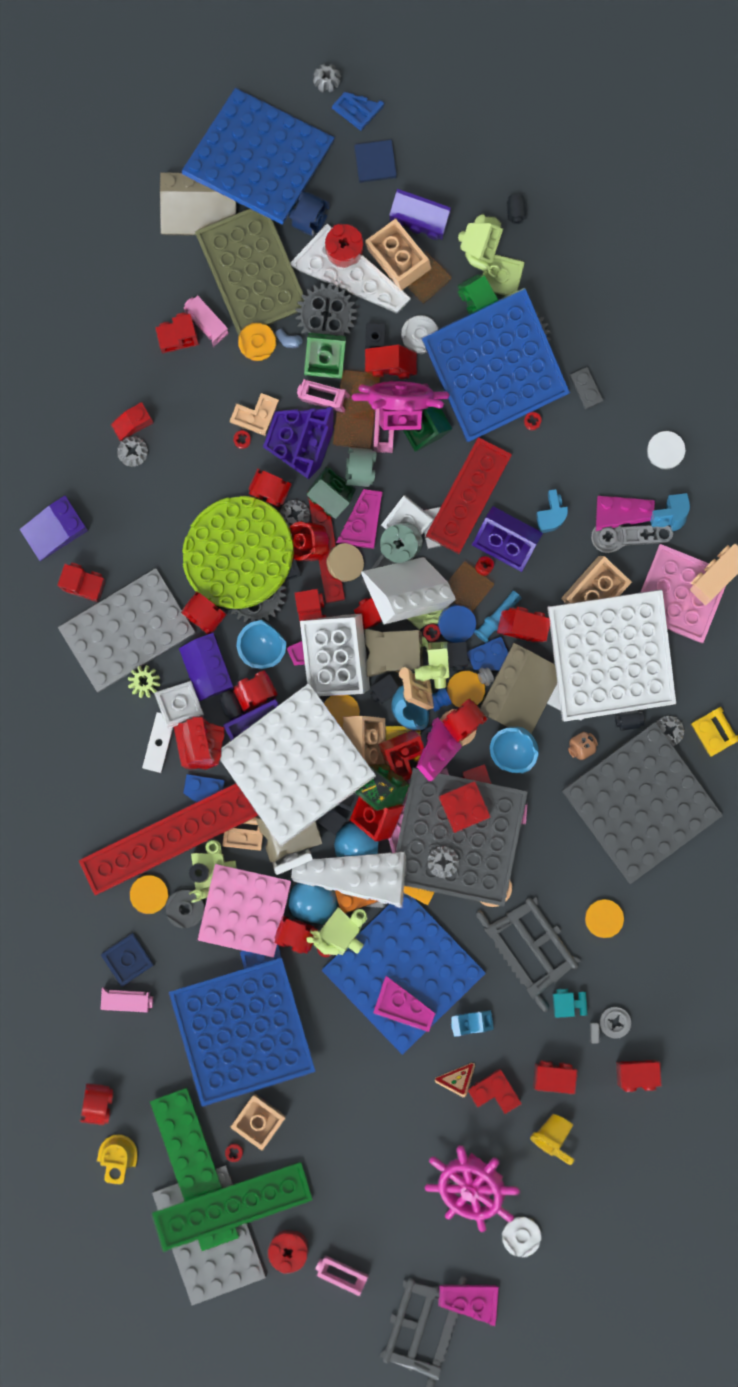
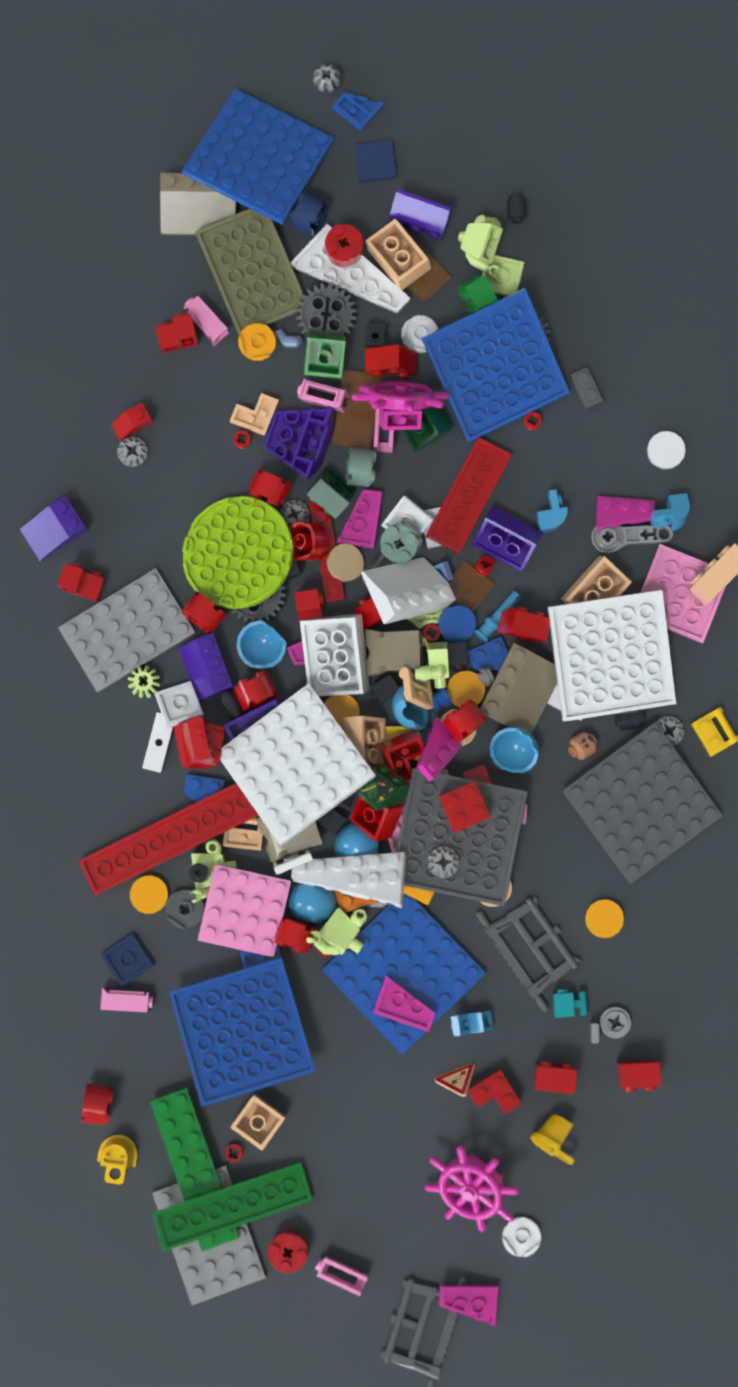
none -> medium blue plate [434,561,454,582]

